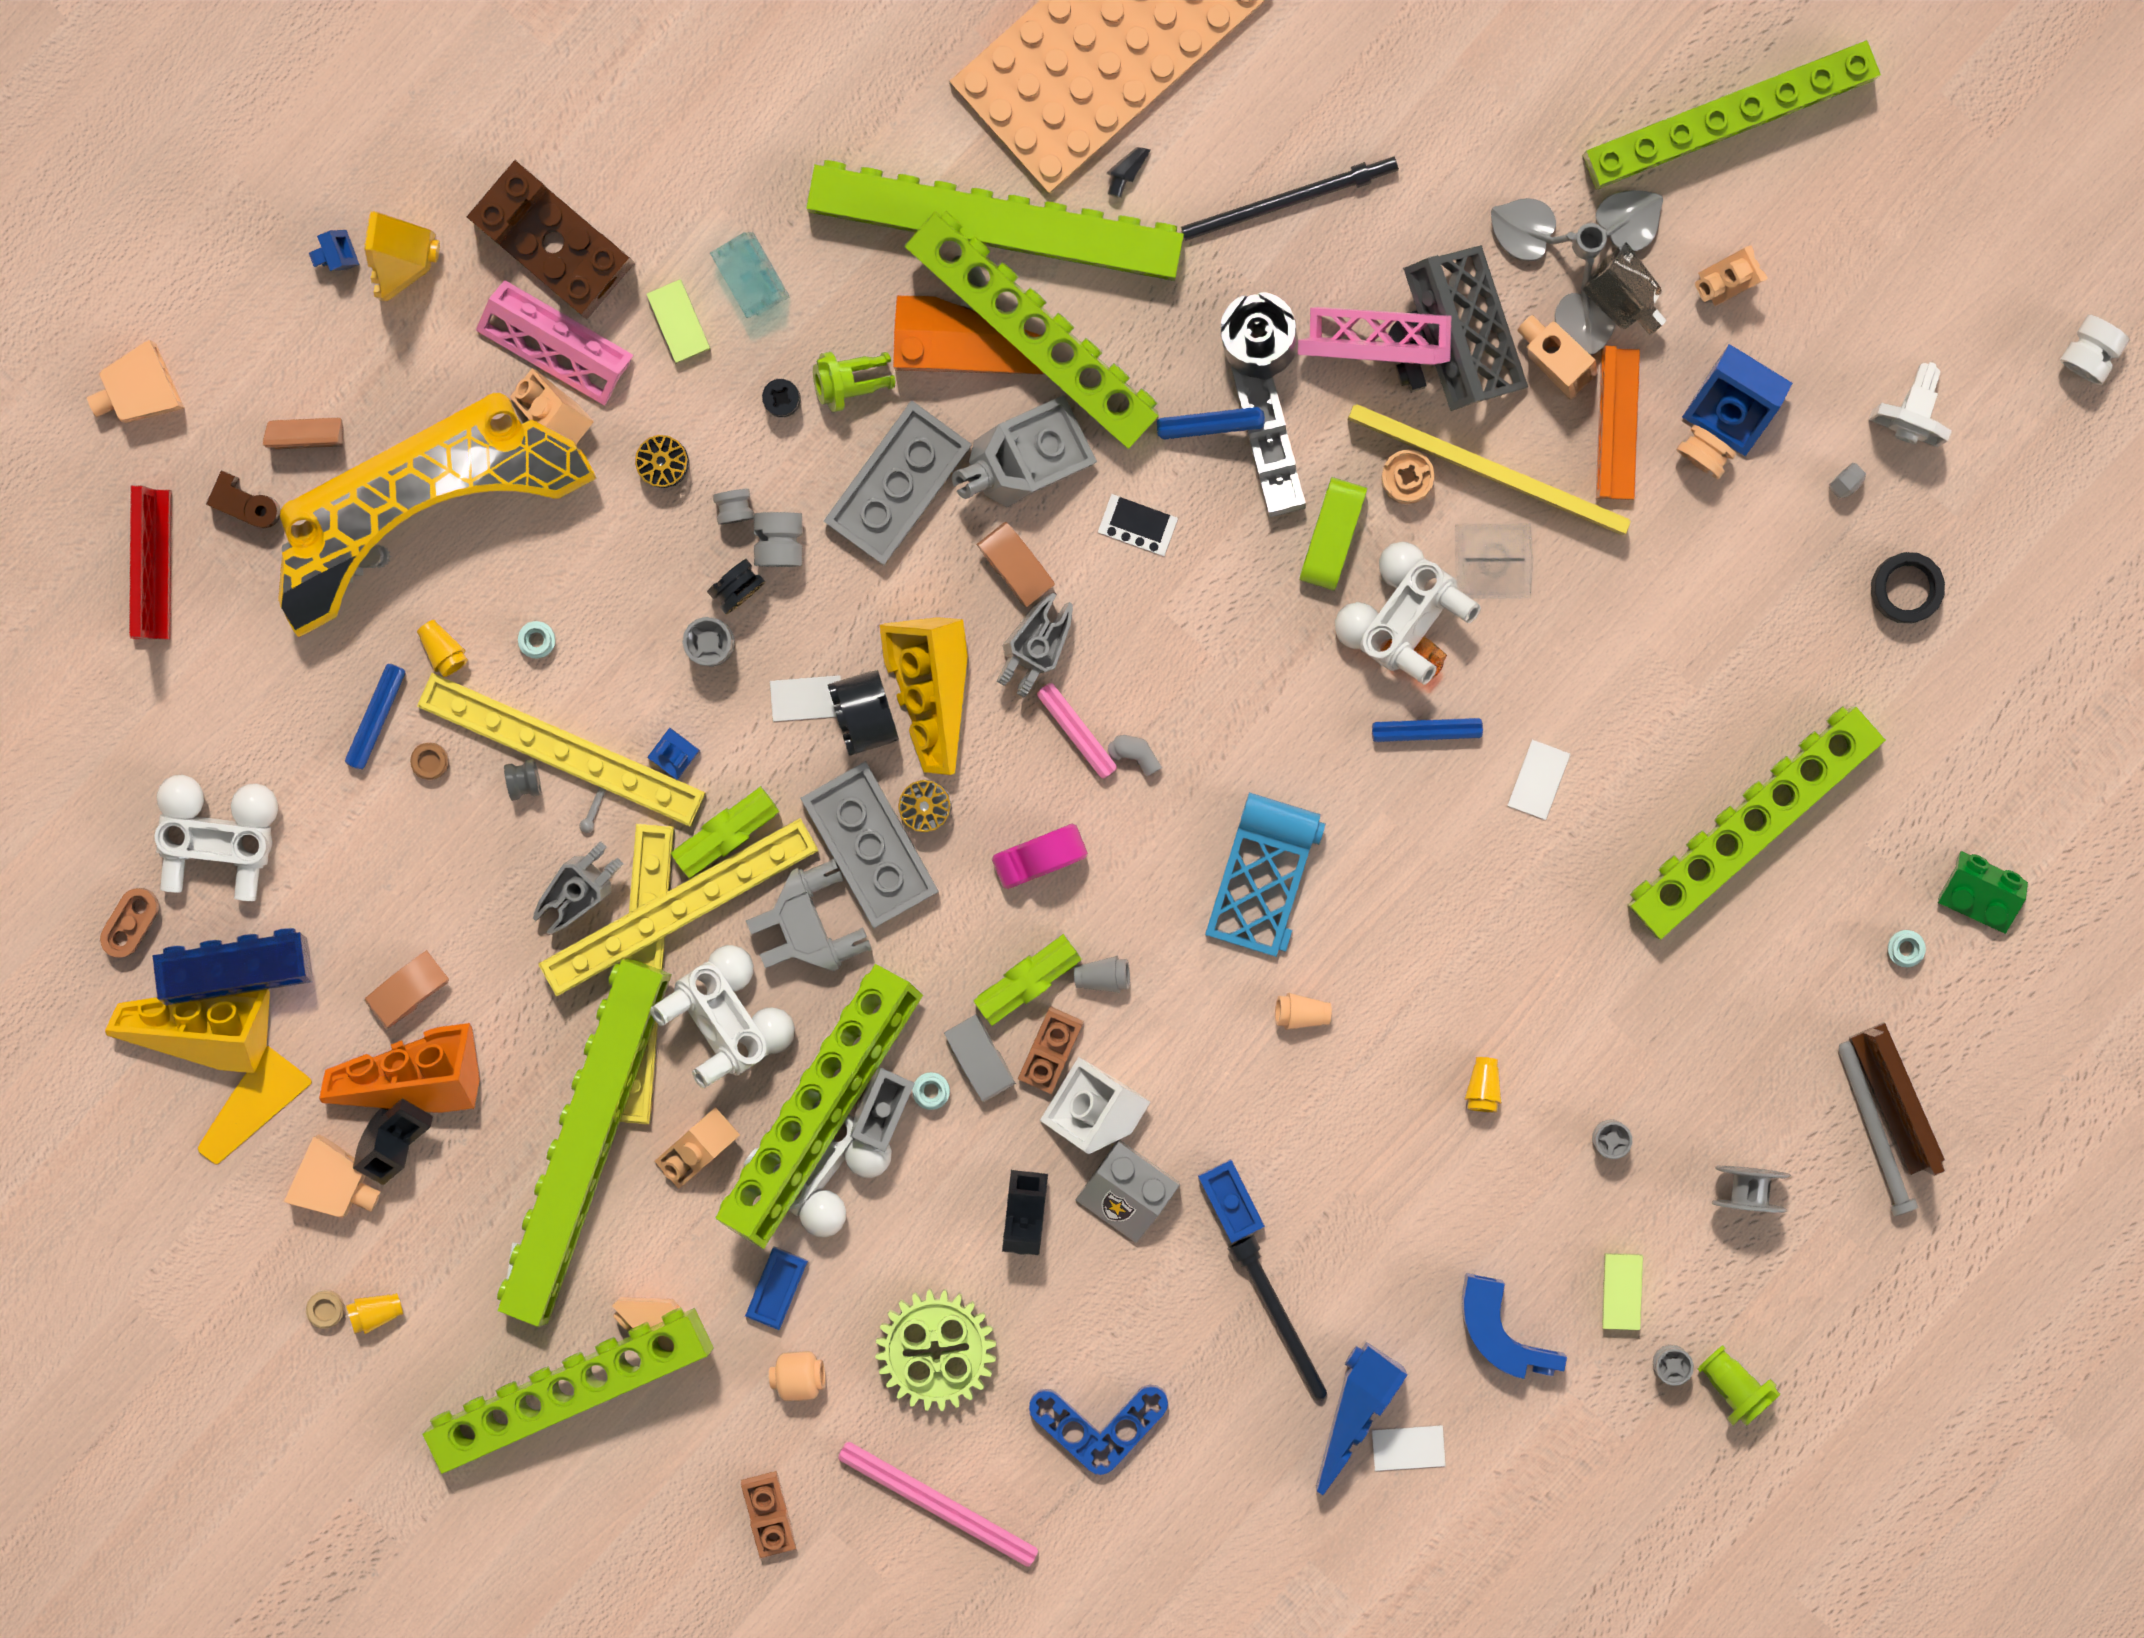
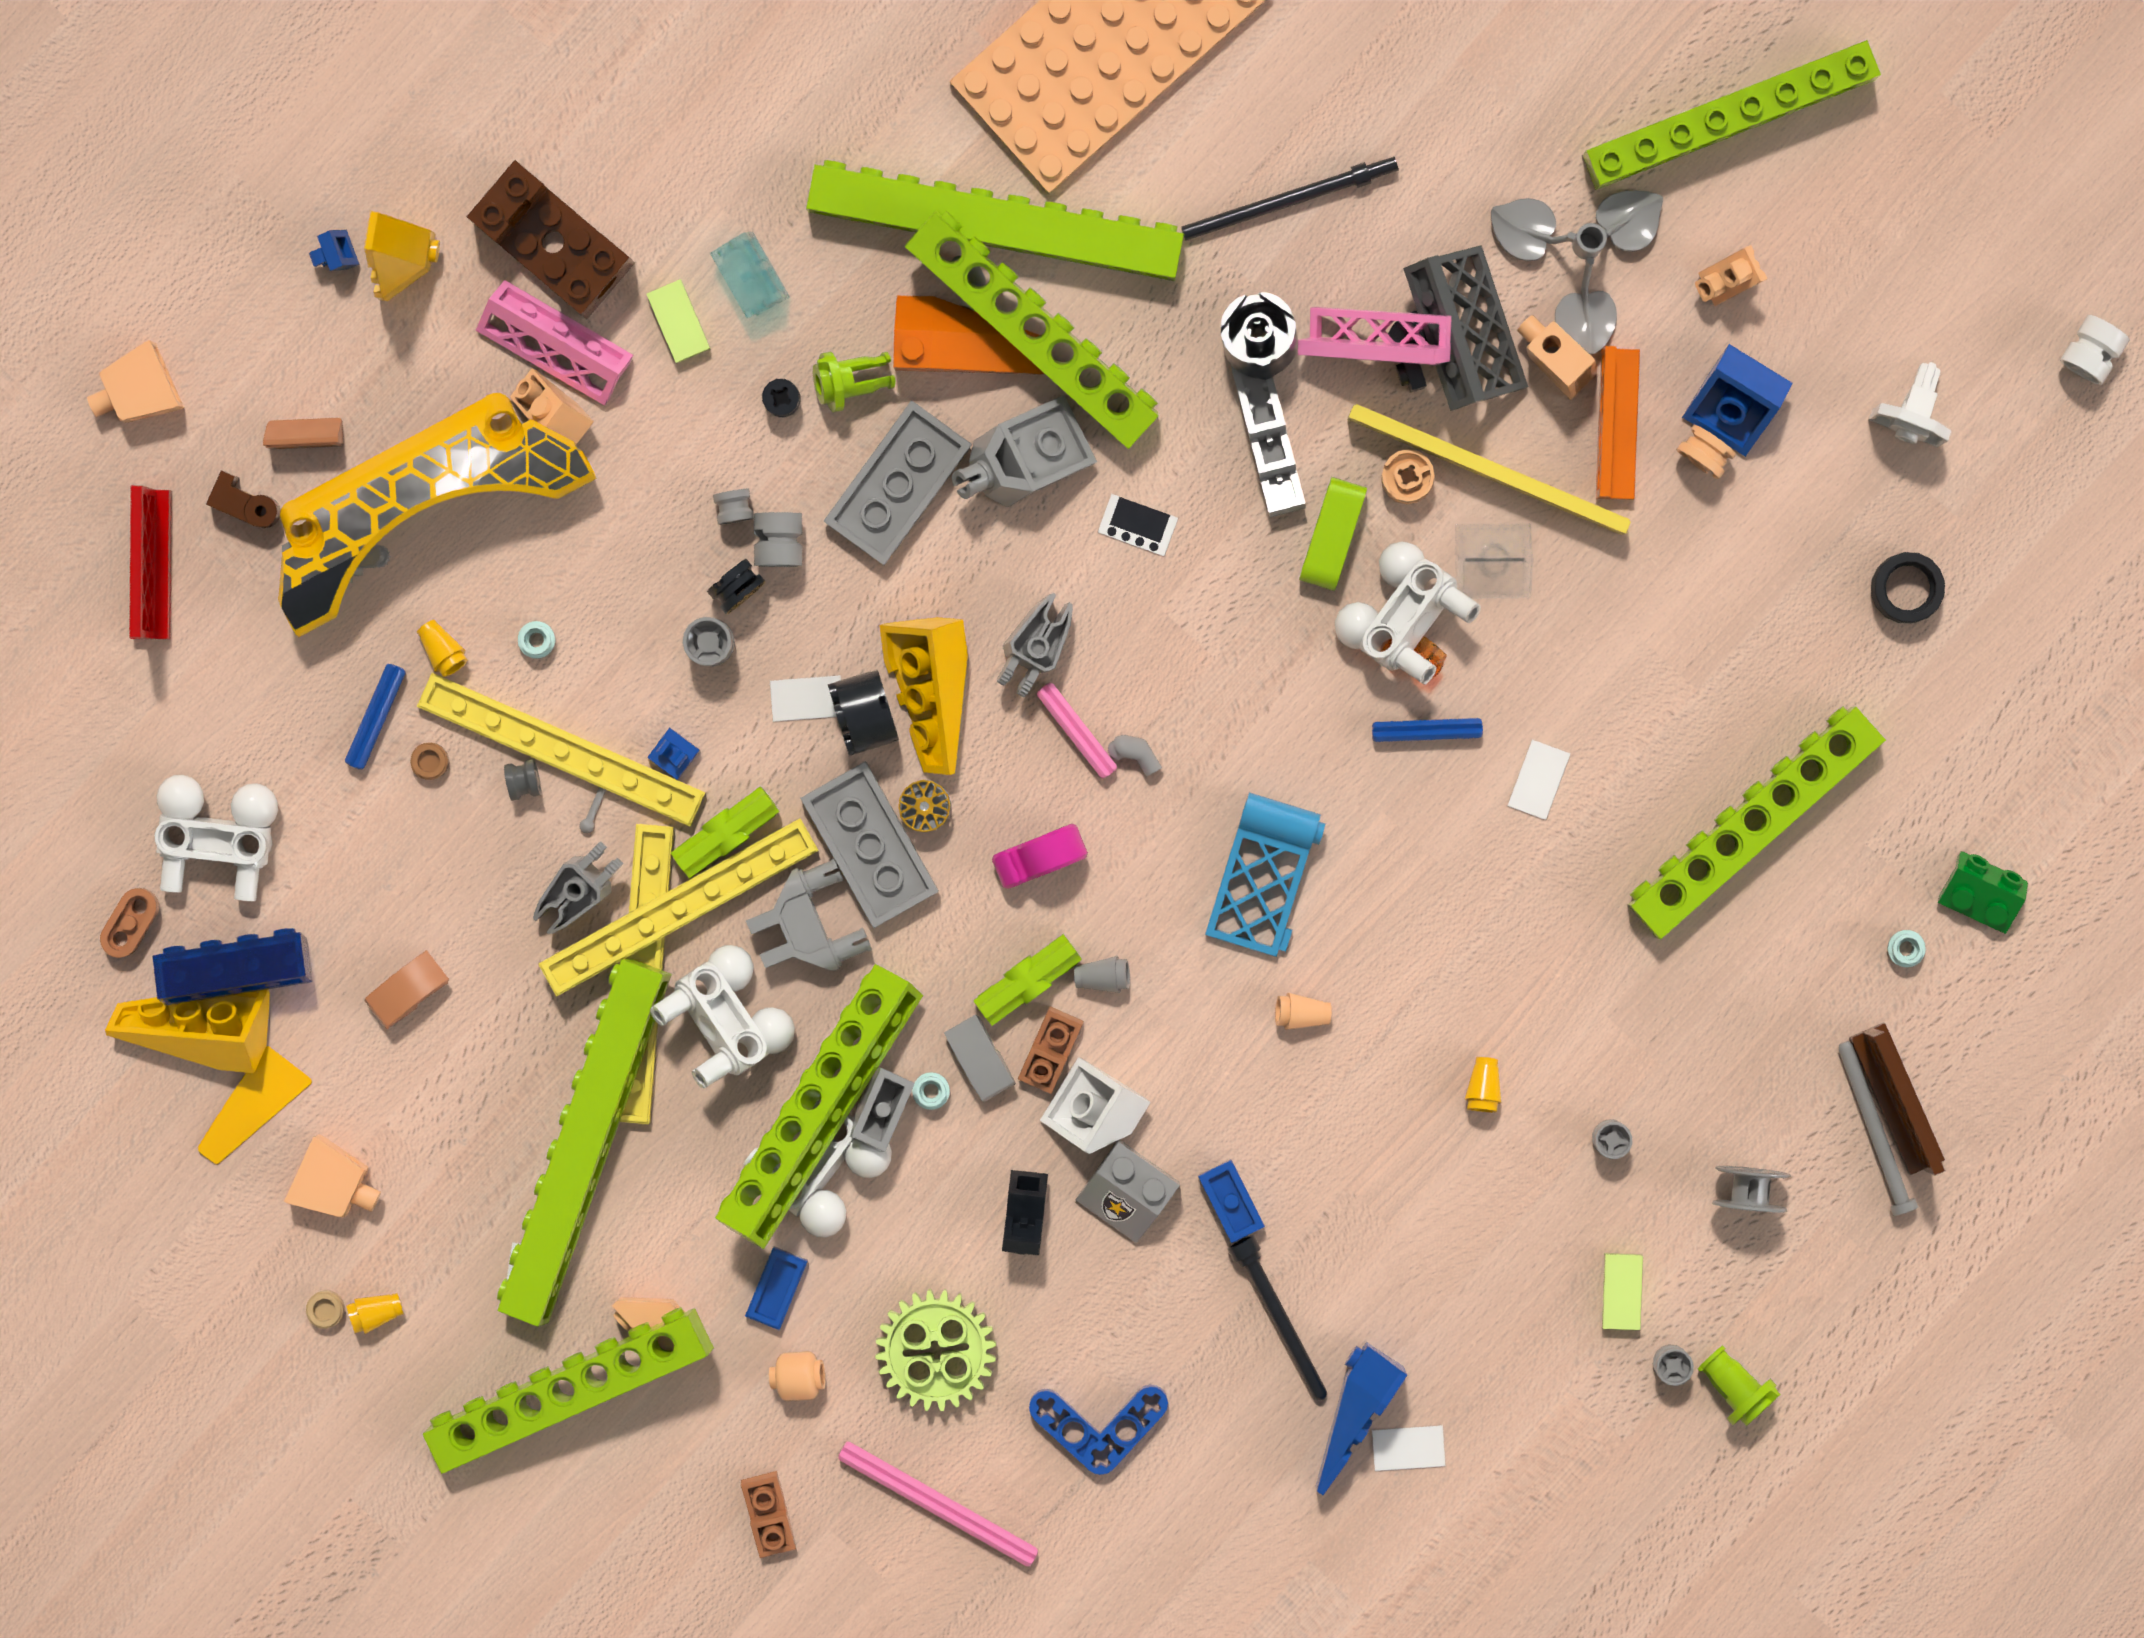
orange wedge [319,1023,480,1113] -> none
black brick [353,1098,433,1185] -> none
wheel [635,435,690,488] -> none
light nougat slope [654,1107,740,1189] -> none
nougat slope [976,522,1055,607] -> none
black bar [1107,147,1151,198] -> none
blue axle [1157,407,1265,440] -> none
blue arch [1462,1273,1567,1379] -> none
clear smoke torso [1582,242,1666,335] -> none
light grey tile [1829,463,1866,498] -> none

